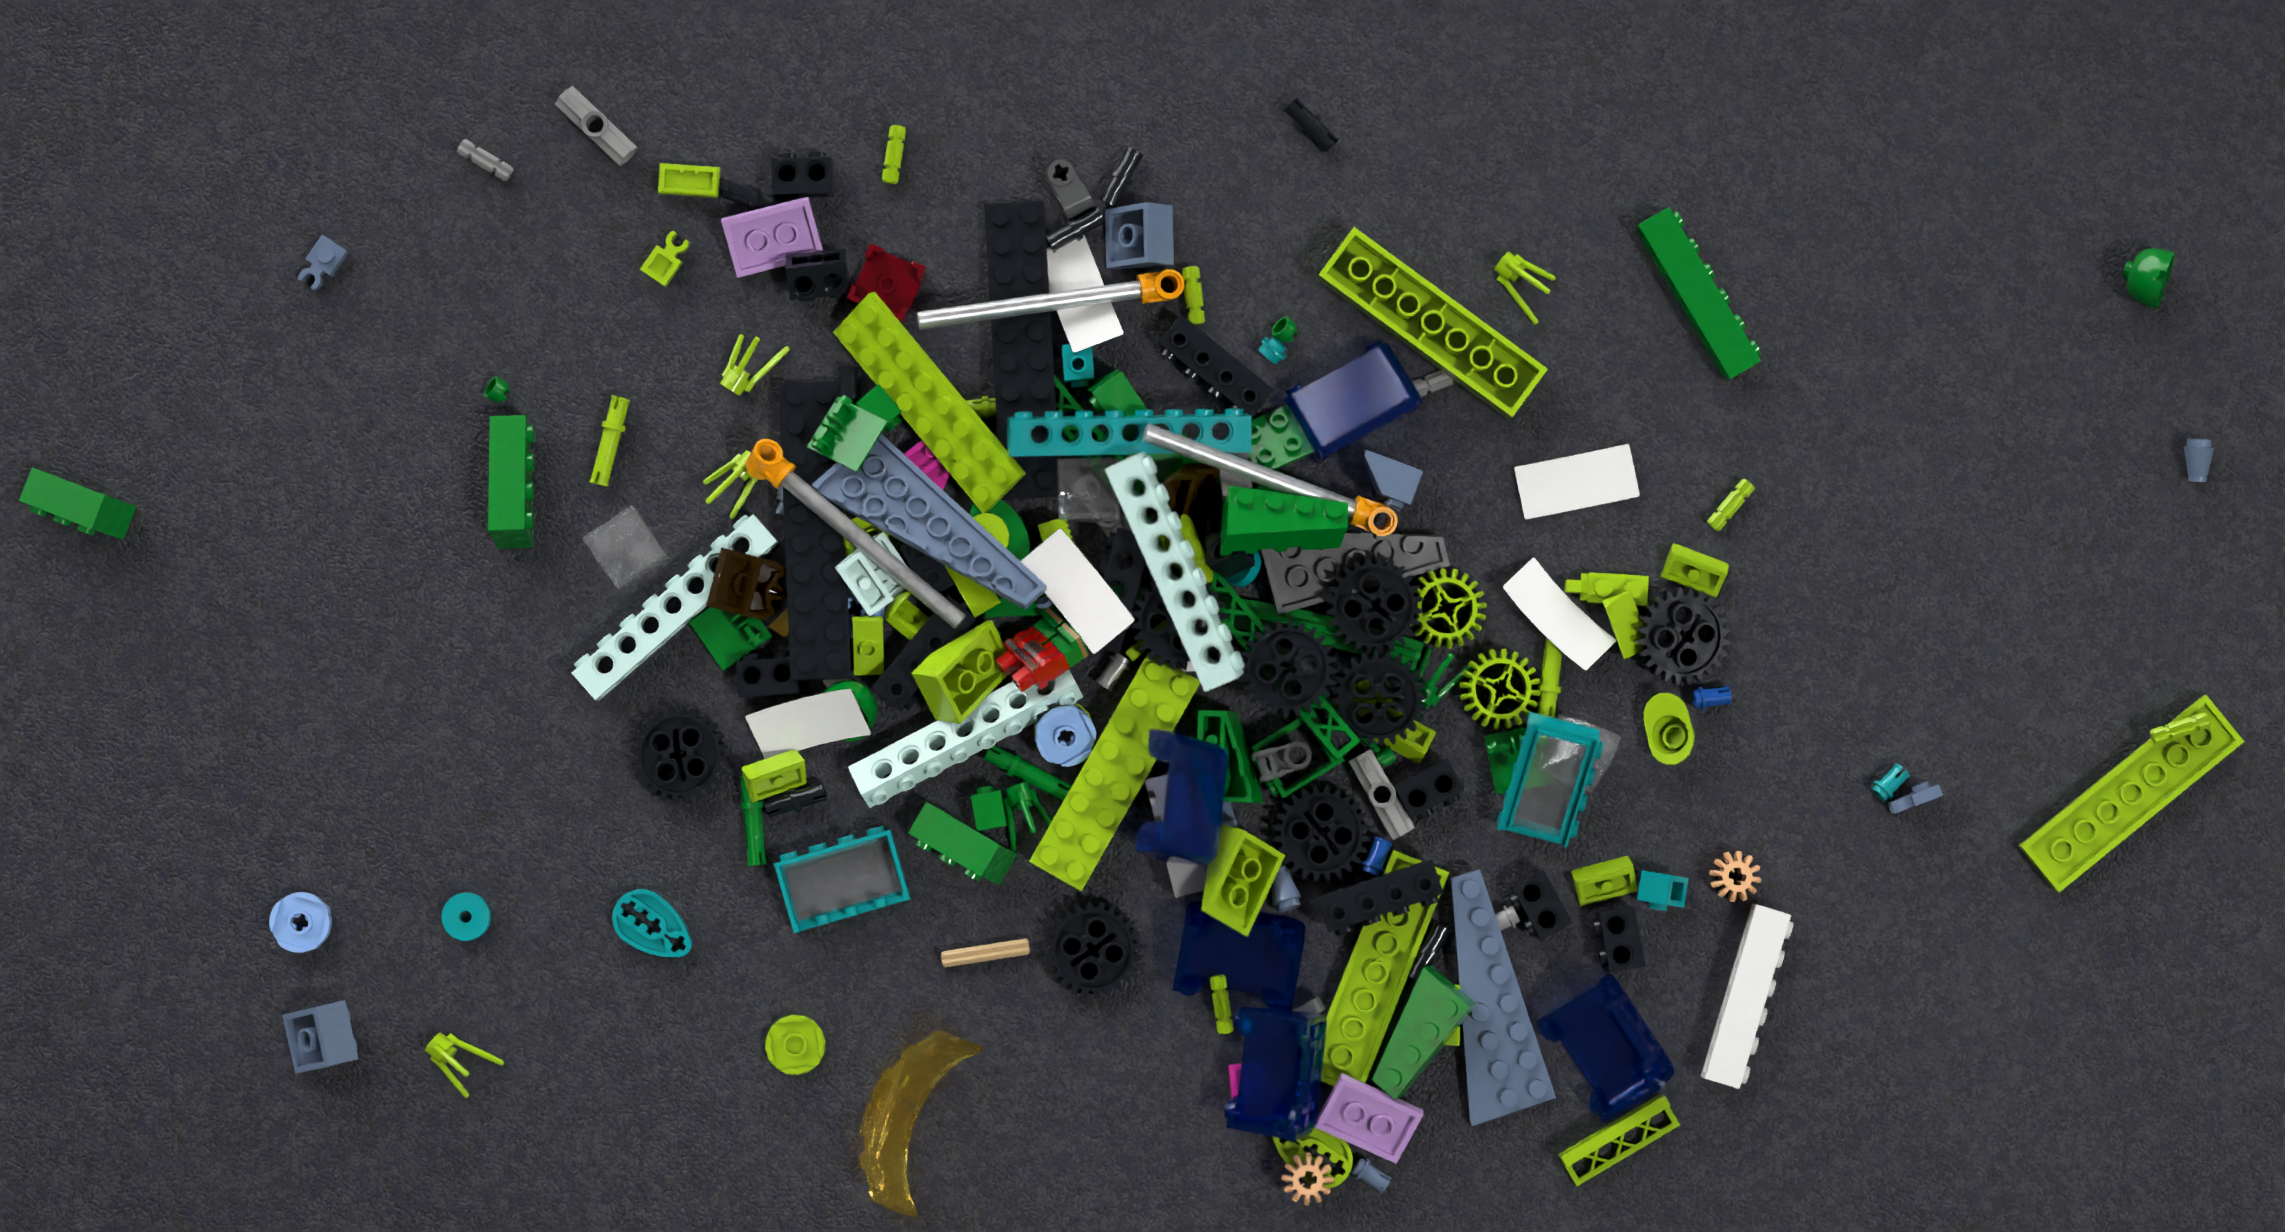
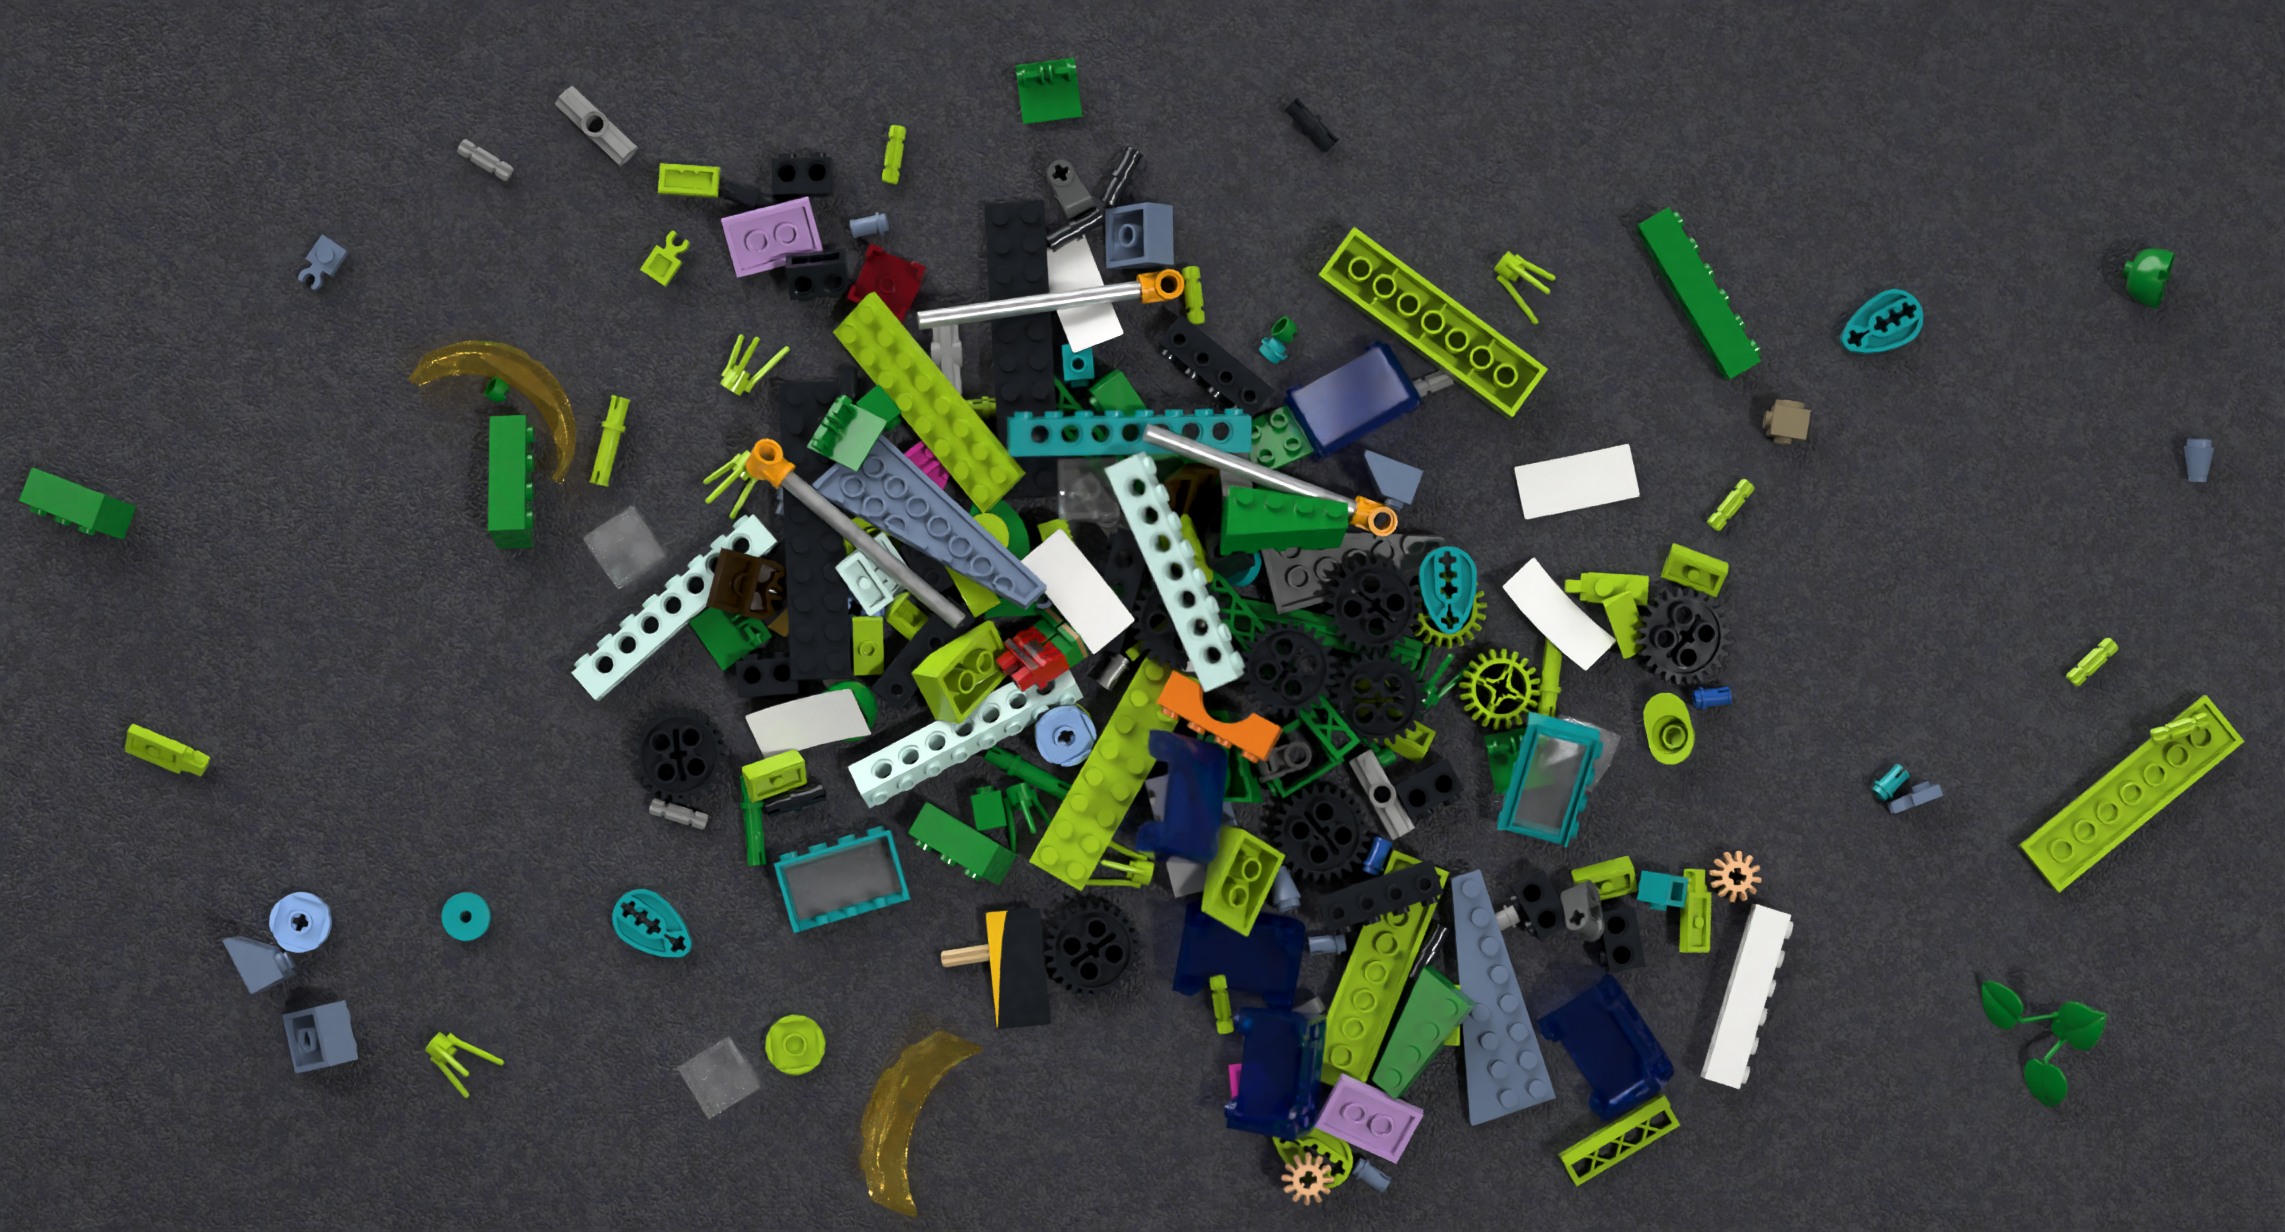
none -> lime hinge [125,723,210,776]
none -> sand blue slope [223,936,296,994]
none -> clear yellow windscreen [408,340,576,485]
none -> light grey axle [649,799,708,829]
none -> clear slope [677,1035,763,1119]
none -> sand blue pin [850,211,889,238]
none -> light grey piece [931,308,963,395]
none -> black sticker [986,908,1051,1029]
none -> green hinge [1015,58,1082,124]
none -> lime plant [1086,840,1154,889]
none -> orange arch [1156,670,1283,763]
none -> sand blue pin [1308,934,1347,956]
none -> teal piece [1418,546,1477,635]
none -> dark grey piece [1561,880,1605,942]
none -> lime hinge [1679,869,1711,953]
none -> dark tan brick [1763,399,1811,445]
none -> teal piece [1840,289,1923,354]
none -> green plant [1982,980,2107,1108]
none -> lime axle [2066,638,2118,686]

